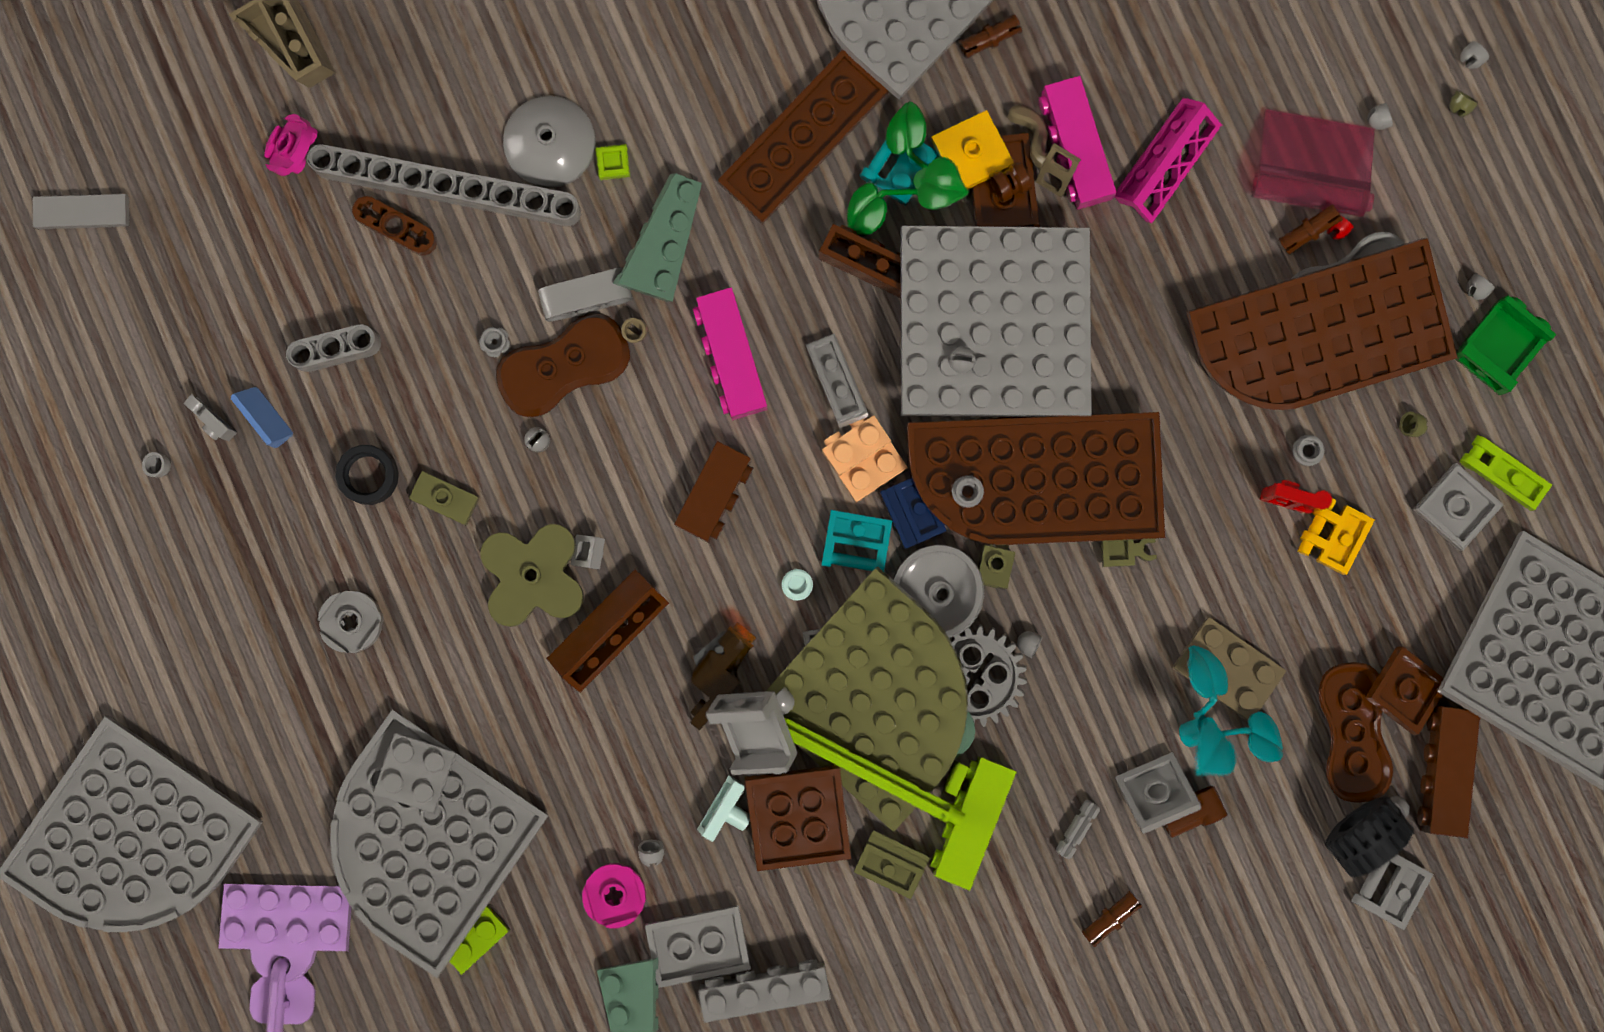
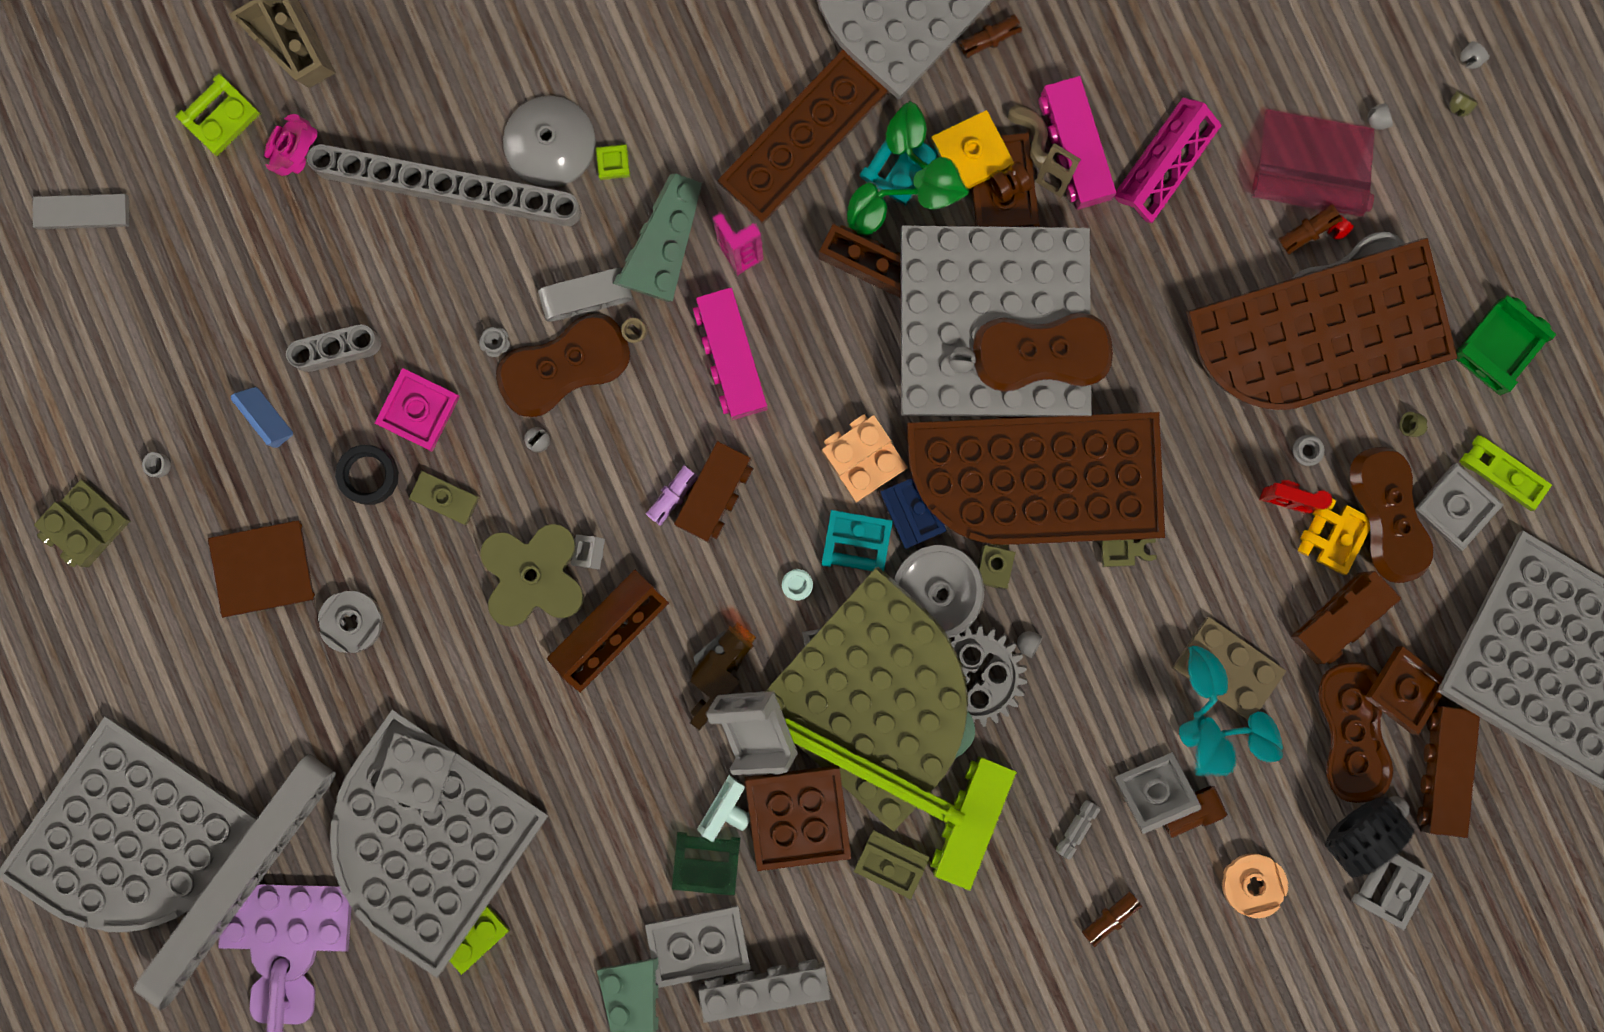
light grey plate [183,394,237,441] -> none
reddish brown beam [352,196,437,256] -> none
dark pink plate [582,863,646,928] -> none
light grey hinge [638,839,664,867] -> none
light grey hinge [775,687,795,715] -> none
light grey tile [806,334,869,428] -> none
lime tile [944,762,969,797] -> none
light grey plate [952,476,984,507] -> none
light grey hinge [1466,273,1495,300] -> none
none -> olive plate [34,479,130,568]
none -> light grey beam [134,754,336,1010]
none -> lime plate [175,73,260,156]
none -> reddish brown piece [208,520,315,618]
none -> dark pink plate [375,368,460,452]
none -> lavender pin [645,465,699,526]
none -> clear green plate [672,832,741,896]
none -> dark pink fence [713,213,763,276]
none -> reddish brown plate [973,313,1113,392]
none -> light nougat plate [1222,853,1288,918]
none -> reddish brown wedge [1291,571,1402,664]
none -> reddish brown plate [1350,447,1433,583]

